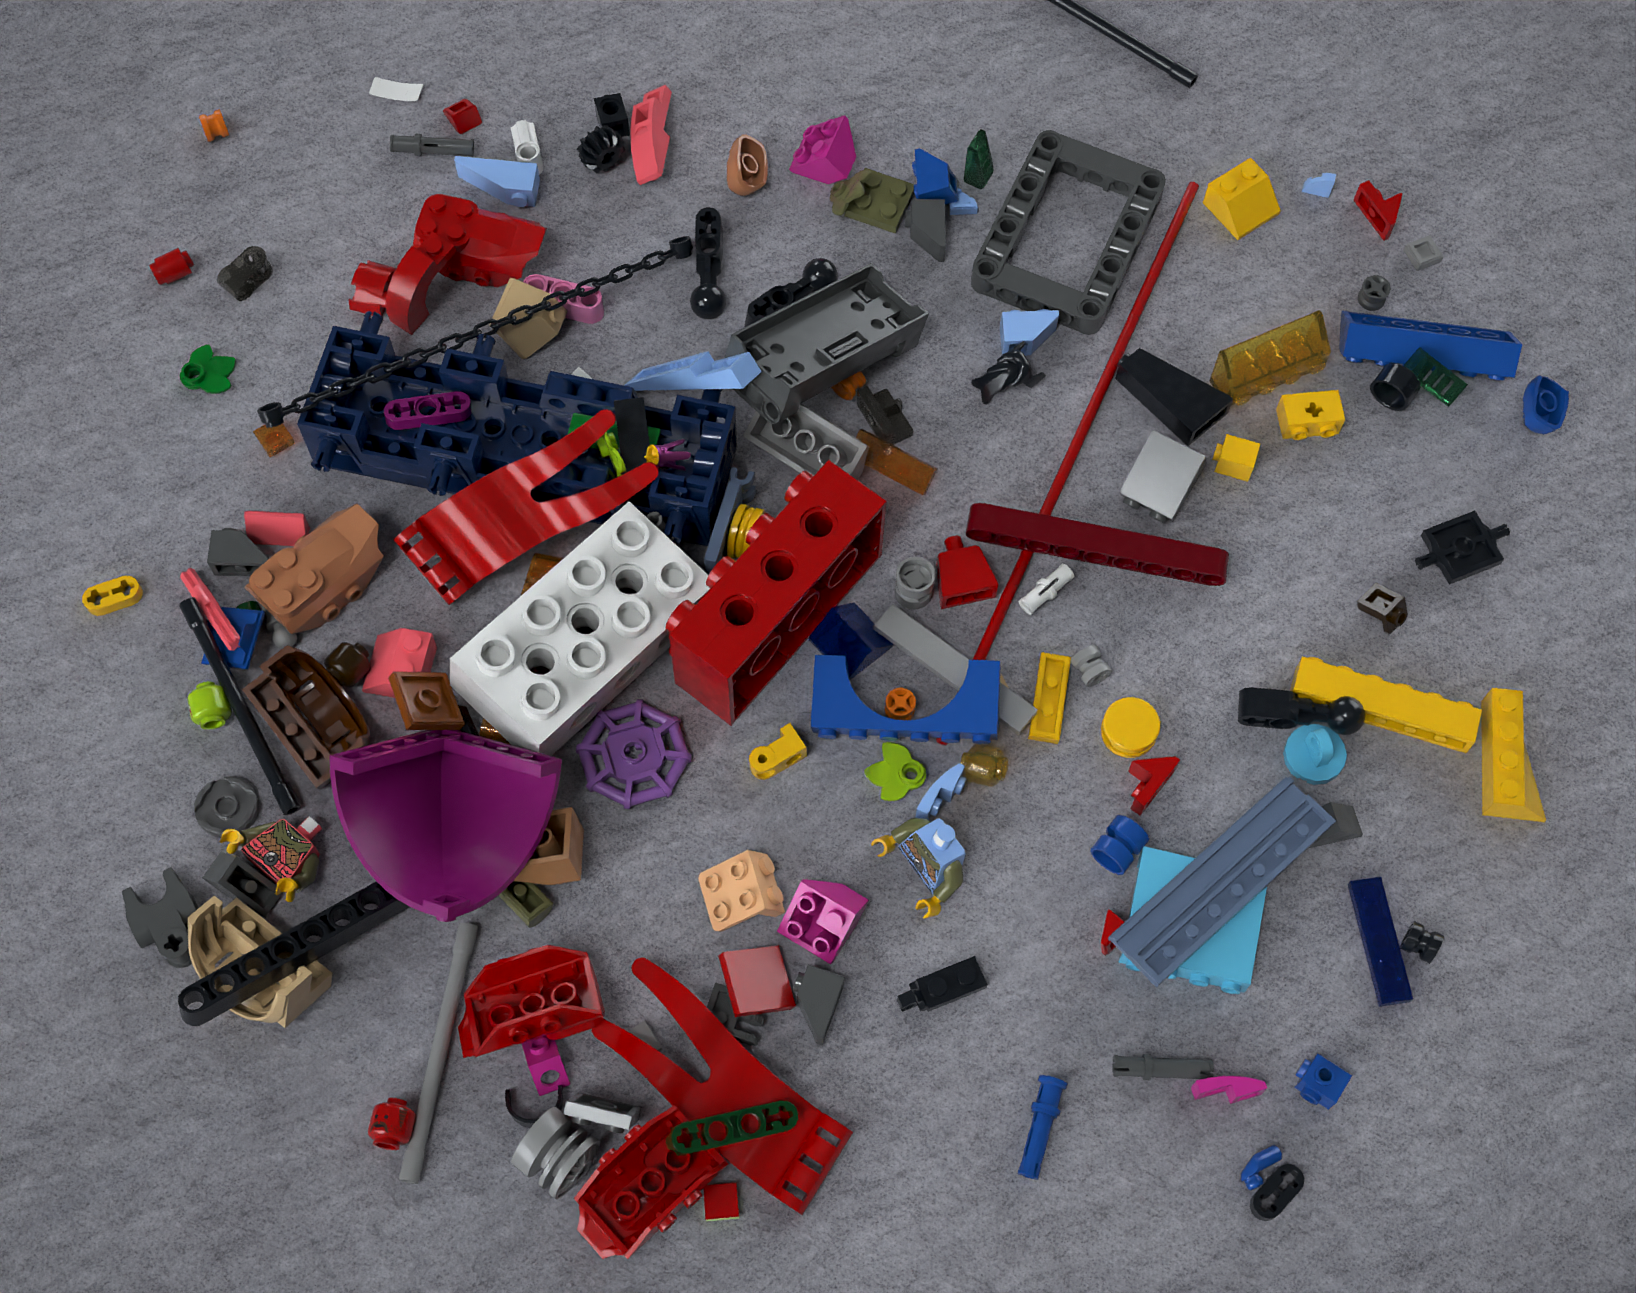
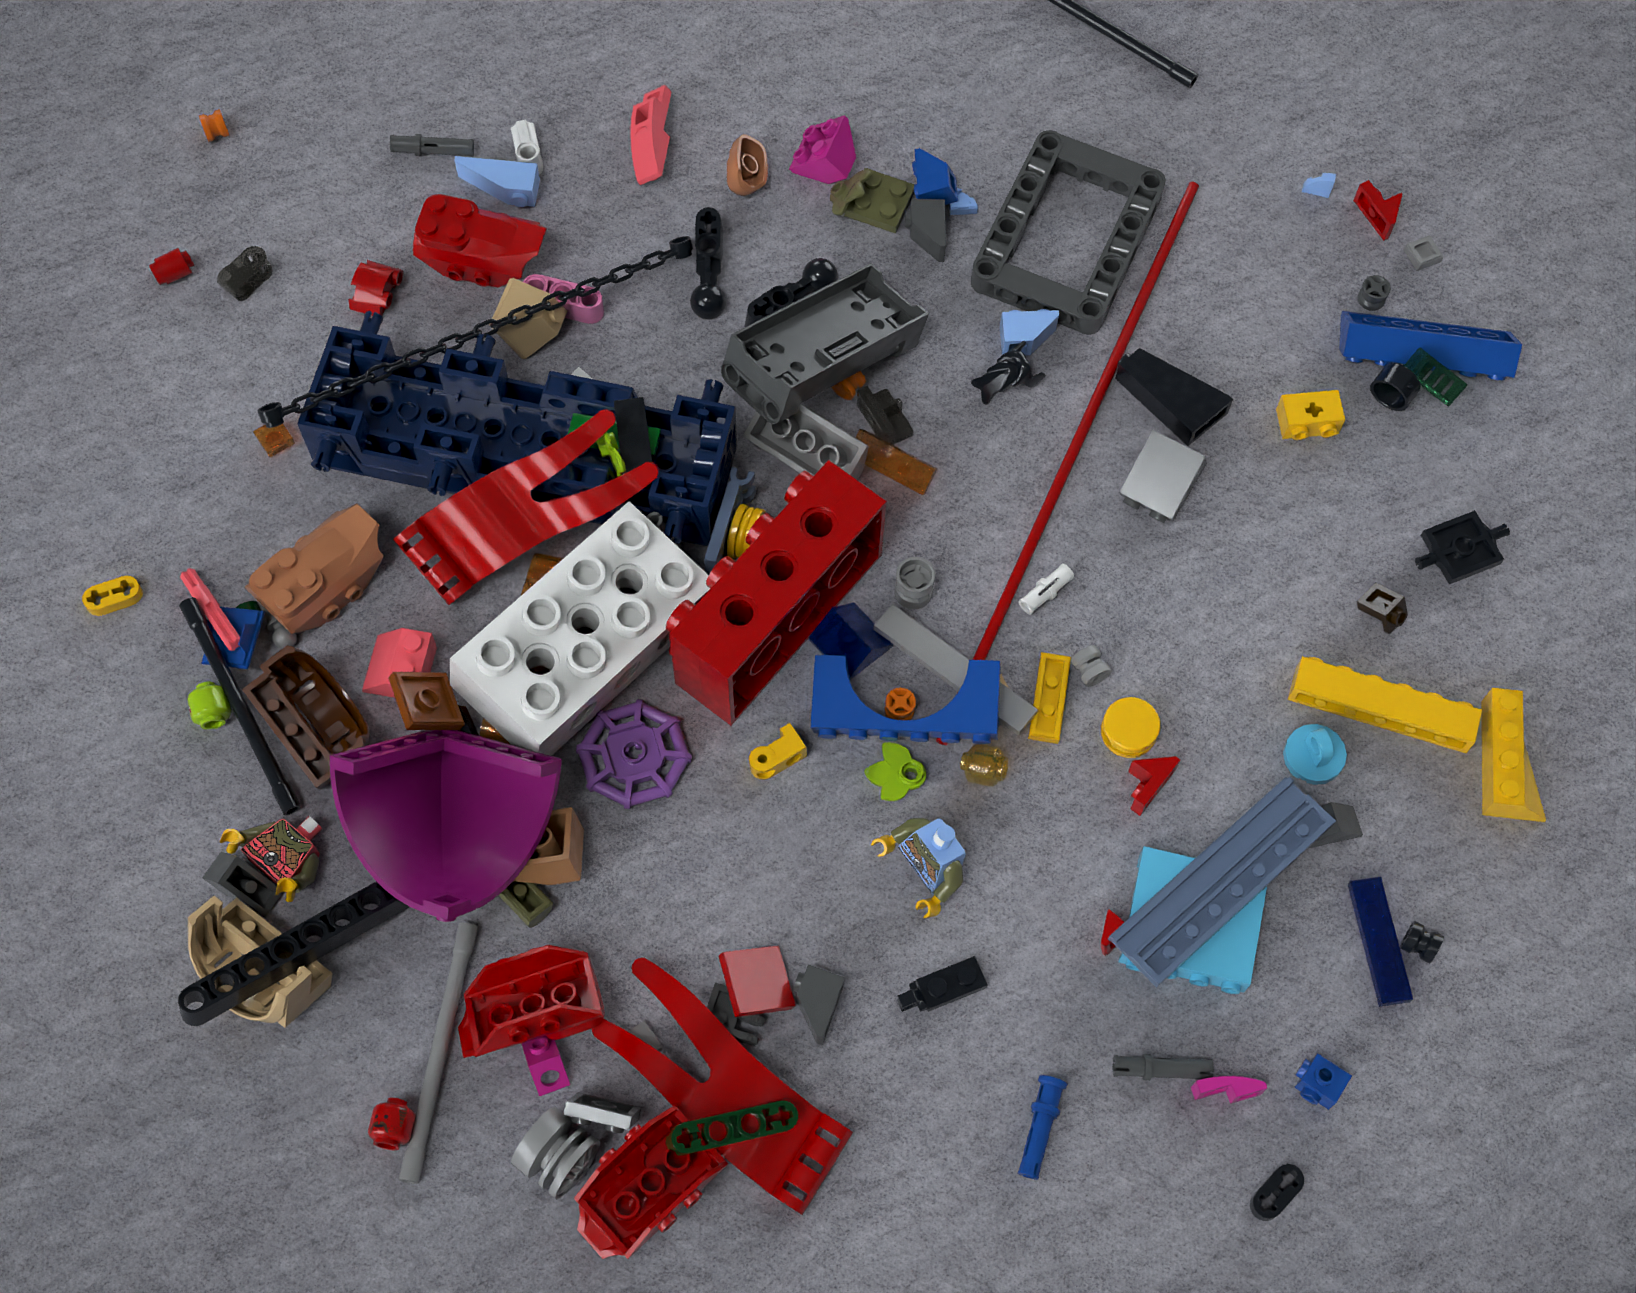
dark grey piece [122,867,198,968] -> none
green plate [180,344,236,394] -> none
flat silver tile [194,776,259,838] -> none
dark grey slope [207,528,268,576] -> none
coral slope [244,511,310,546] -> none
dark brown head [324,642,370,687] -> none
white sticker [369,77,423,101] -> none
magenta beam [384,391,472,430] -> none
red arch [386,231,456,335] -> none
red slope [443,98,482,134] -> none
black helmet [505,1085,563,1128] -> none
black gear [577,125,626,174] -> none
black brick [594,93,630,137] -> none
light blue slope [625,351,762,391] -> none
flat silver piece [644,439,691,471] -> none
light nougat bracket [698,850,785,932] -> none
red tile [703,1182,739,1221] -> none
dark pink slope [777,879,869,964] -> none
light blue slope [915,763,967,819] -> none
red torso [936,535,998,609] -> none
clear green slope [963,129,994,189] -> none
dark red beam [966,503,1229,586] -> none
blue wheel [1090,815,1149,875] -> none
yellow slope [1203,157,1281,240] -> none
clear yellow slope [1209,310,1331,406] -> none
yellow brick [1212,434,1260,482] -> none
black beam [1238,687,1366,735] -> none
blue arm [1241,1145,1282,1191] -> none
blue piece [1523,375,1569,435] -> none

